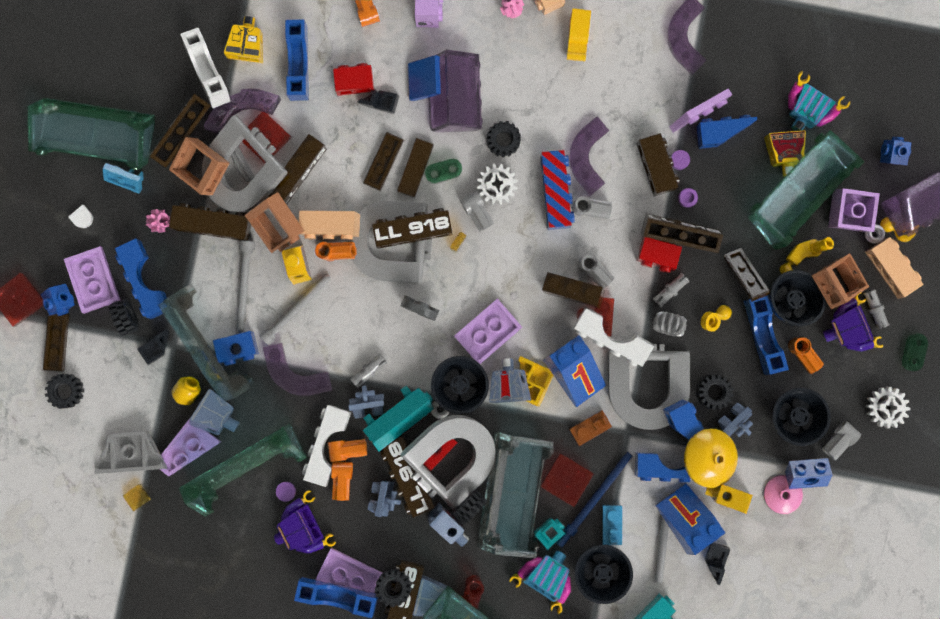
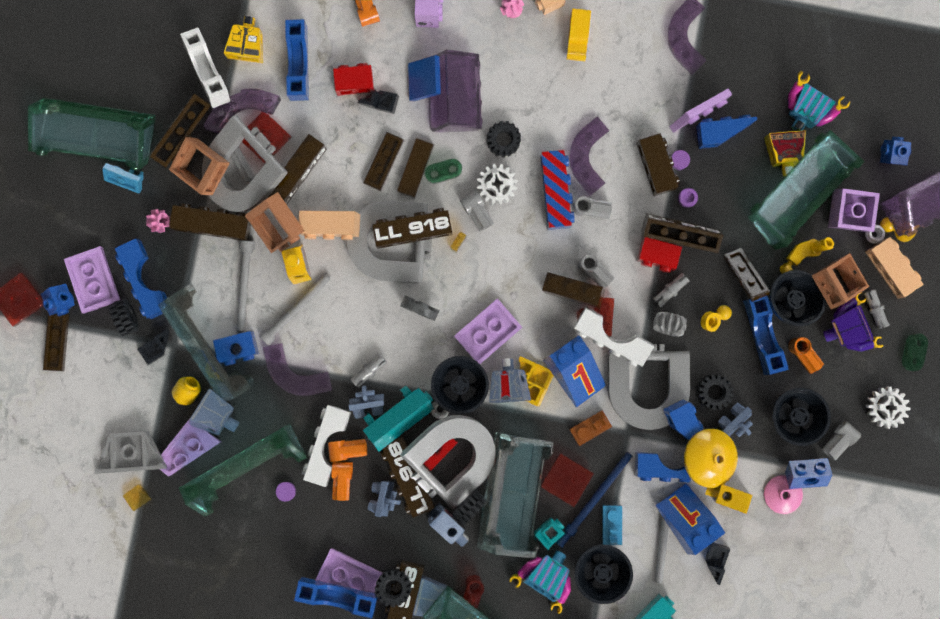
black tyre [45,374,84,409] -> none
white tile [69,205,93,228] -> none
dark purple torso [274,491,336,554] -> none
orange piece [315,242,357,262] -> none

